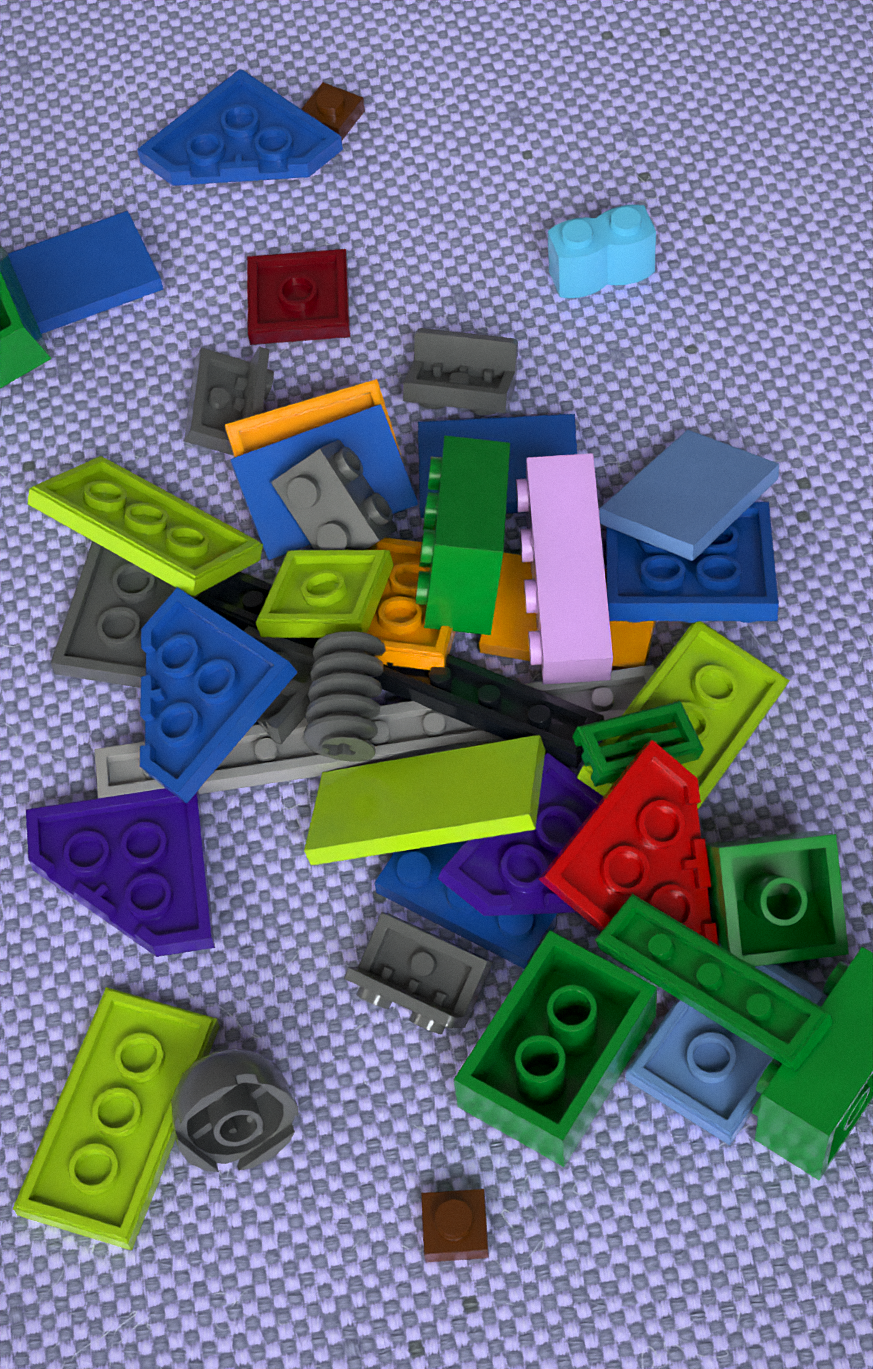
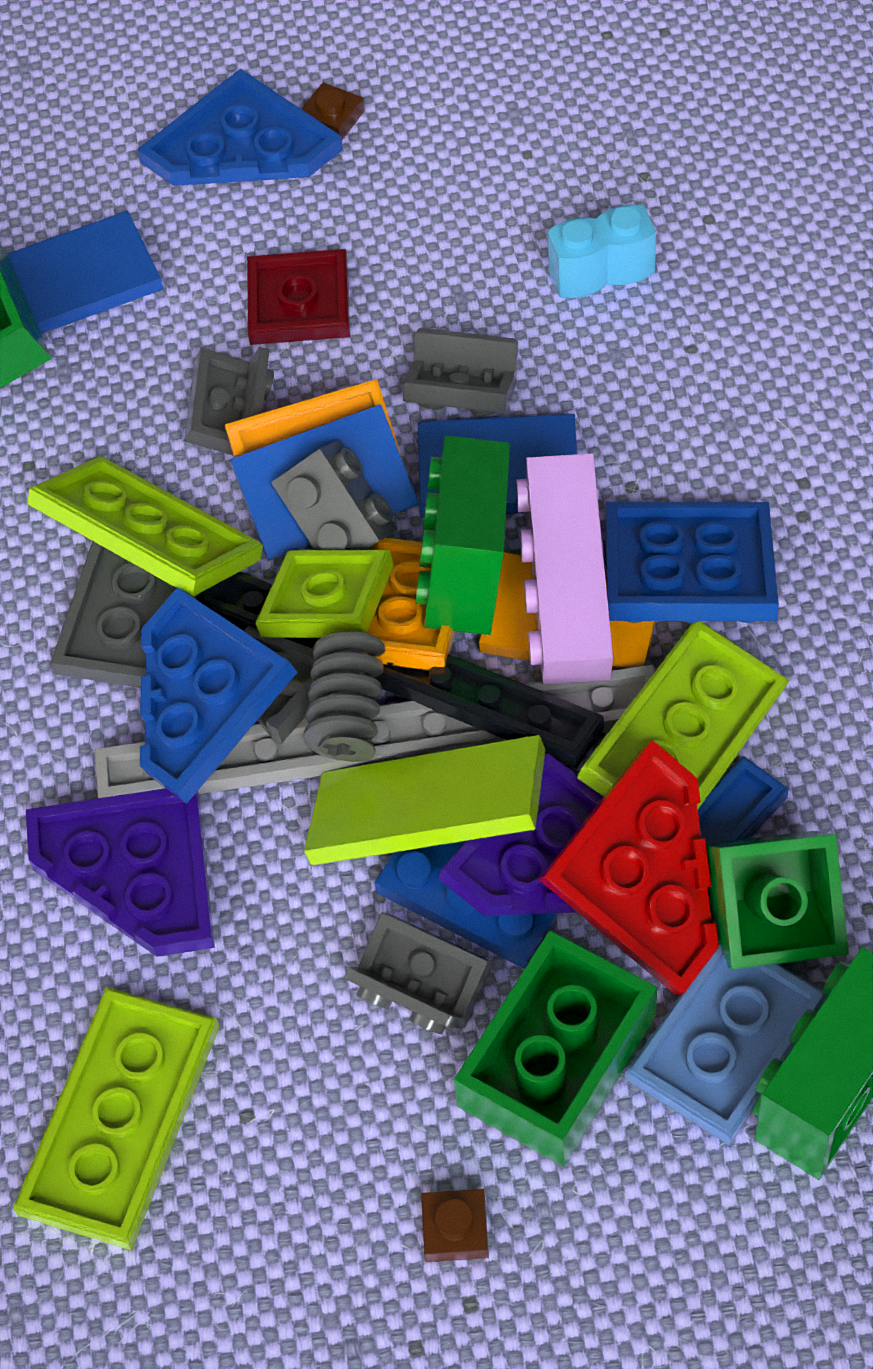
dark grey cylinder [171,1048,298,1172] -> none
green tile [572,701,704,787] -> none
green tile [595,894,834,1072] -> none
medium blue tile [600,430,779,561] -> none
none -> blue tile [698,756,789,843]

